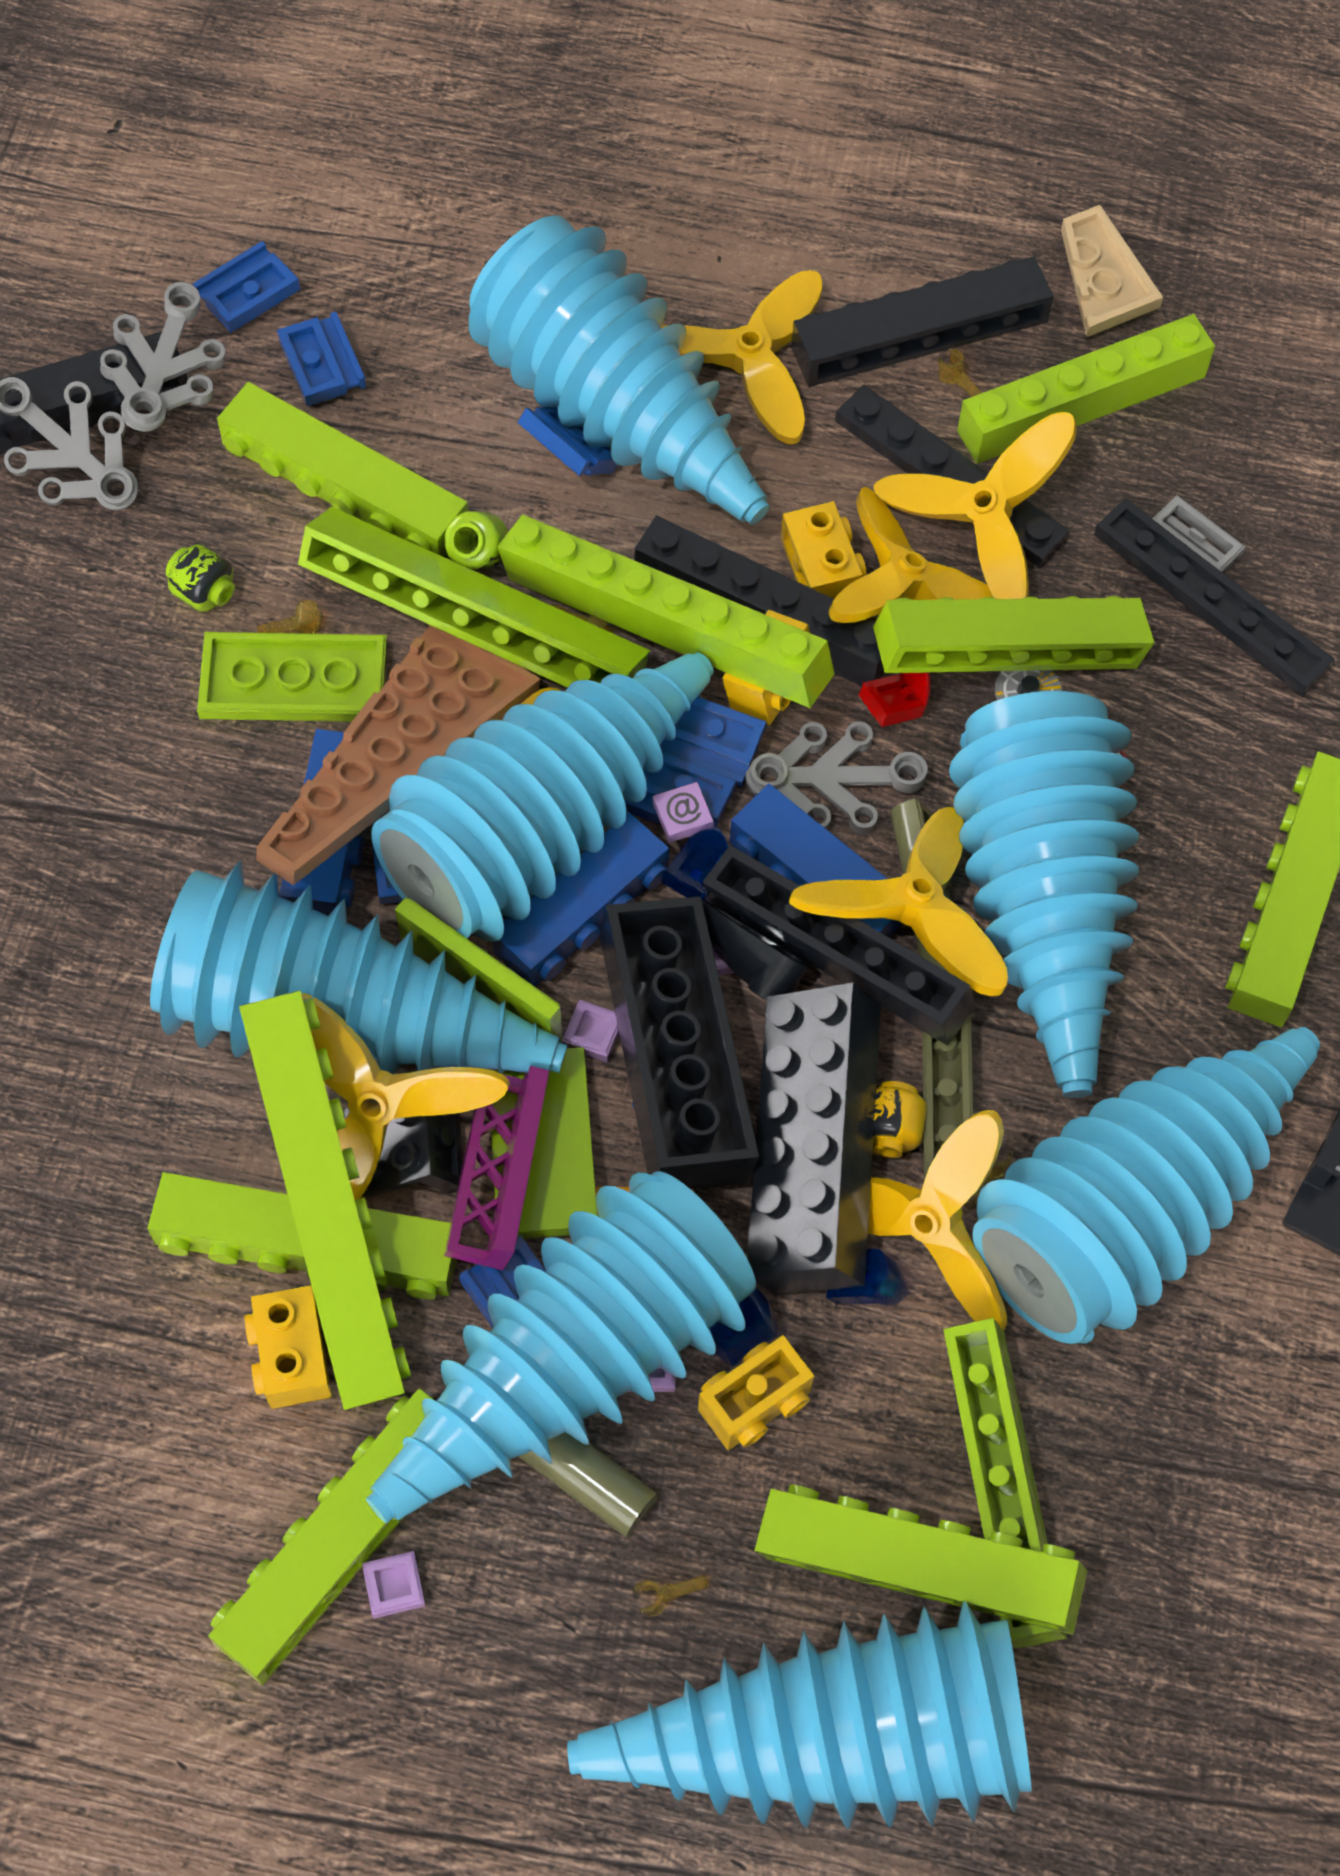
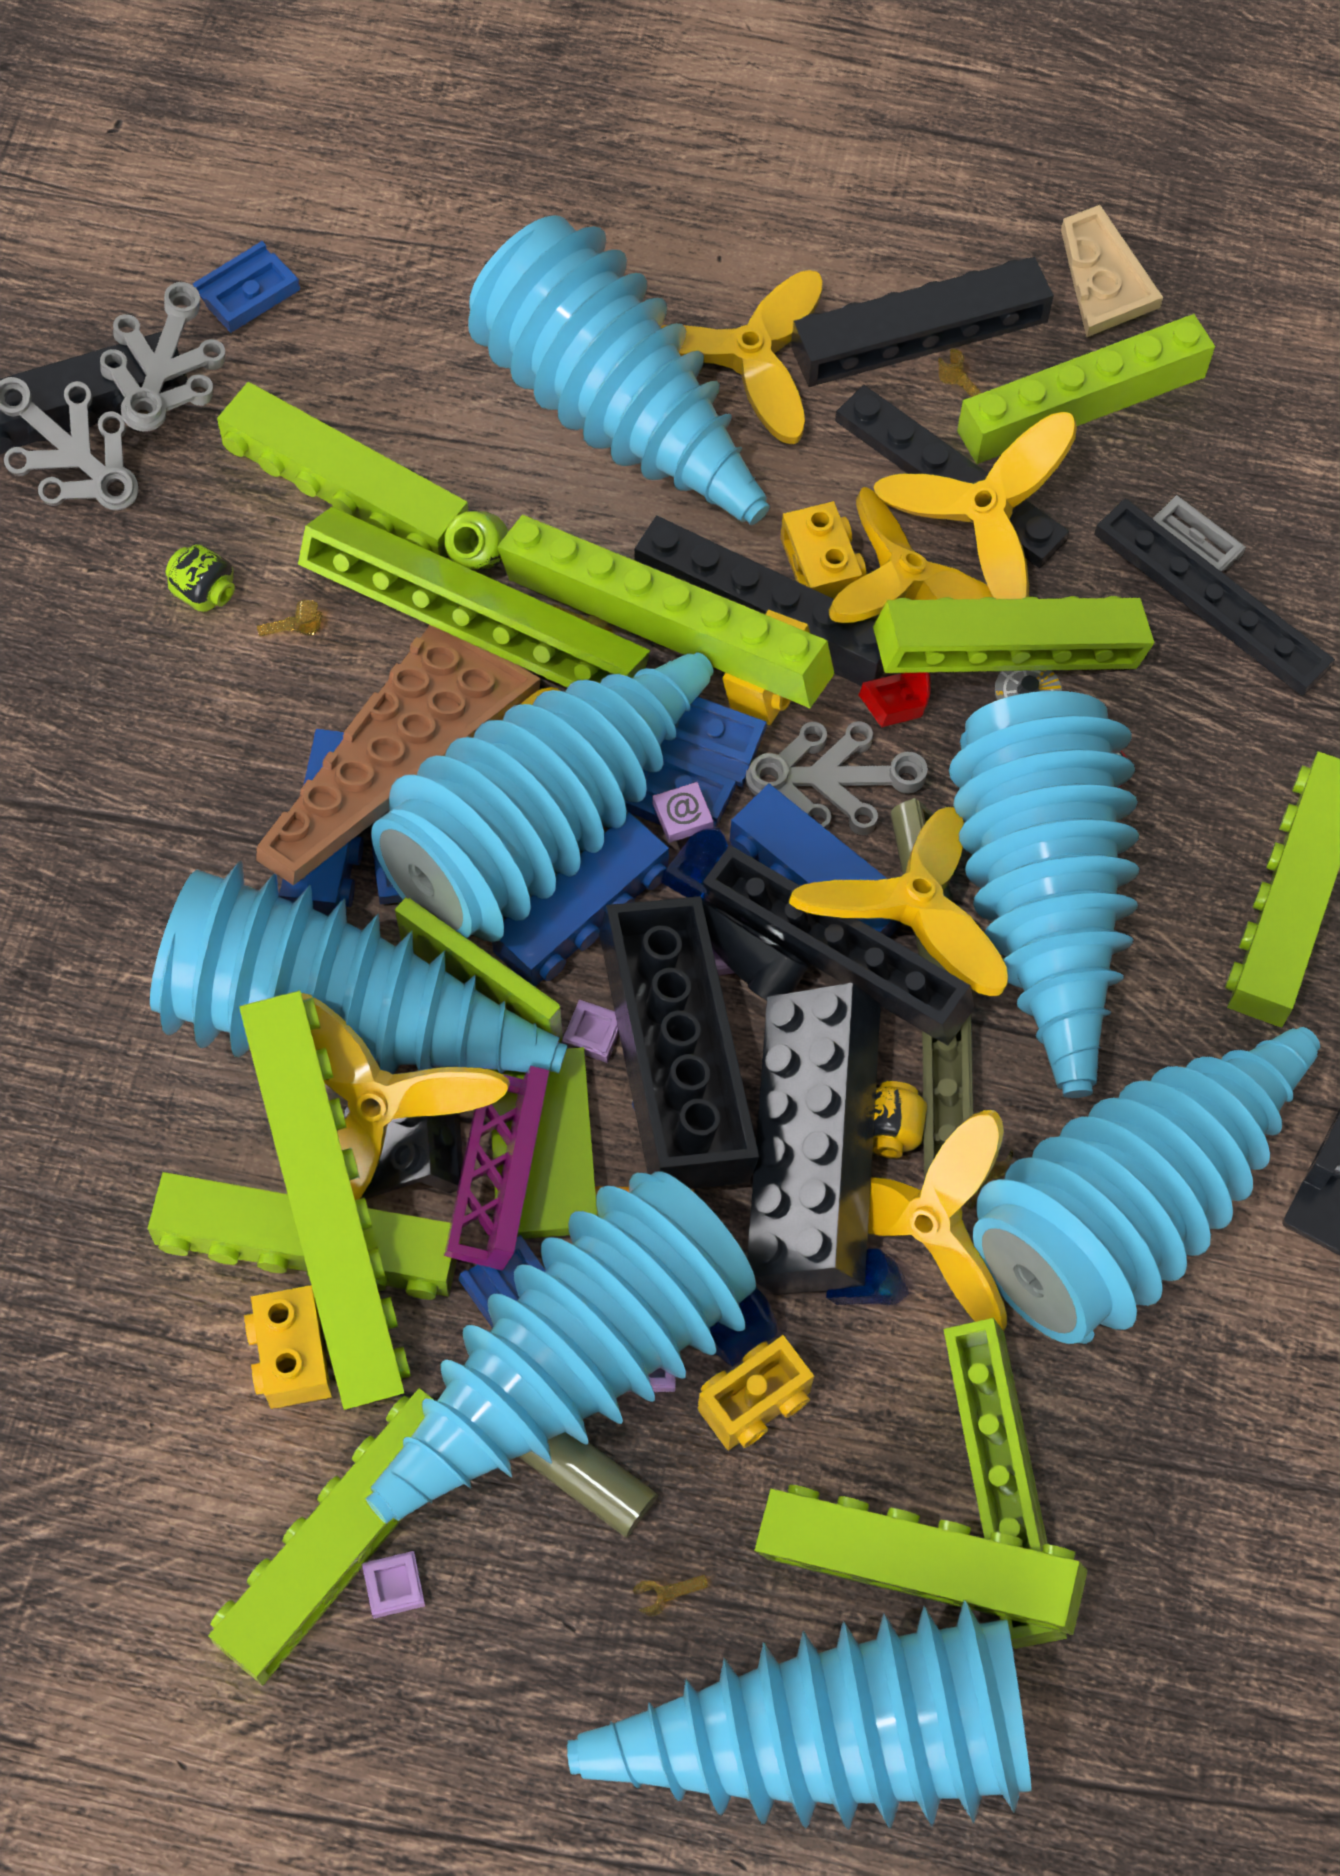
lime tile [197,632,388,722] -> none
blue plate [277,311,366,406] -> none
blue plate [517,407,618,476] -> none

